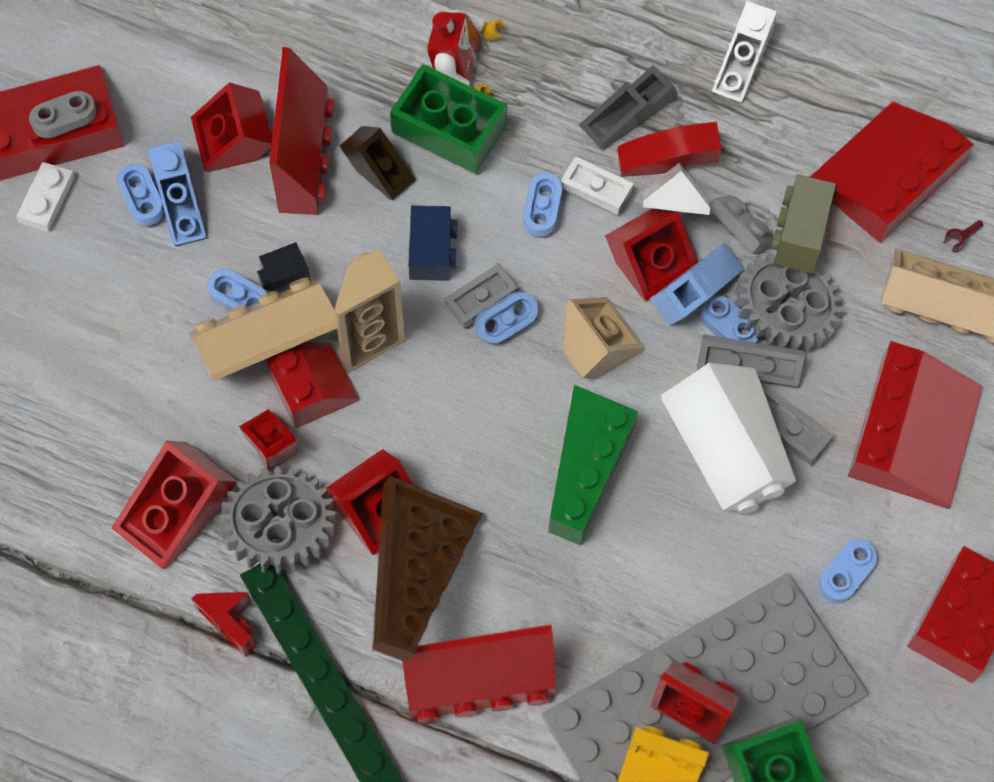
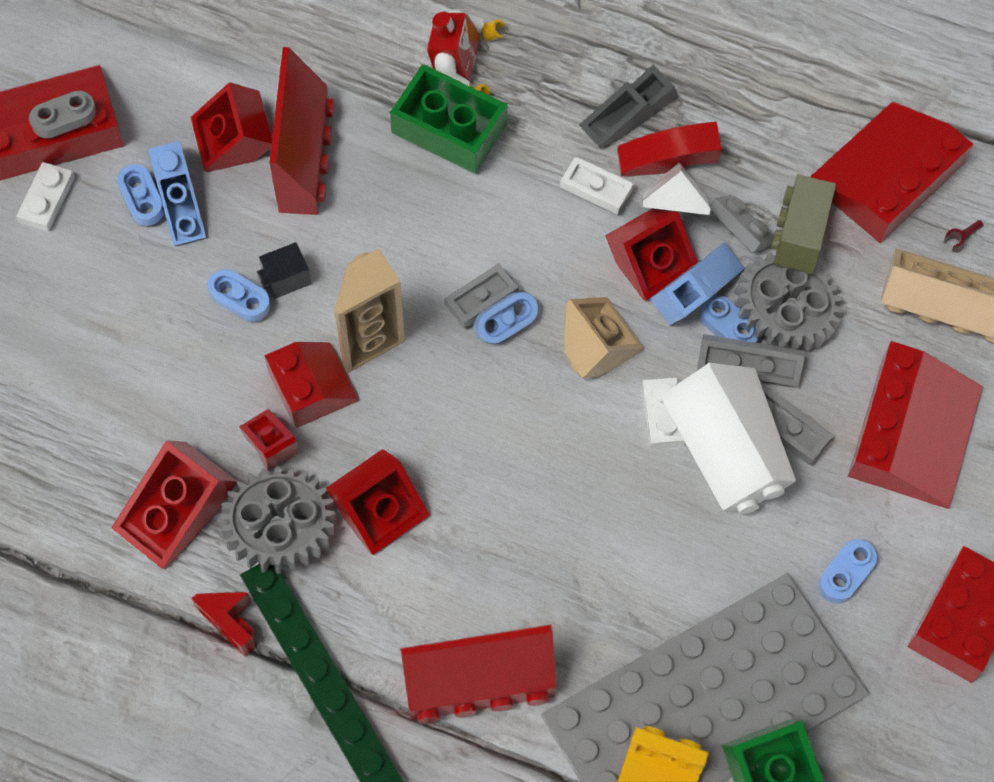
tan slope [188,277,337,381] -> none
dark brown slope [339,126,415,200] -> none
reddish brown wing [372,476,483,663] -> none
dark blue brick [408,205,458,281] -> none
light blue plate [523,173,562,237] -> none
green wedge [548,385,638,546] -> none
red slope [650,660,740,745] -> none
white slope [712,1,778,103] -> none
none -> white plate [642,377,685,449]

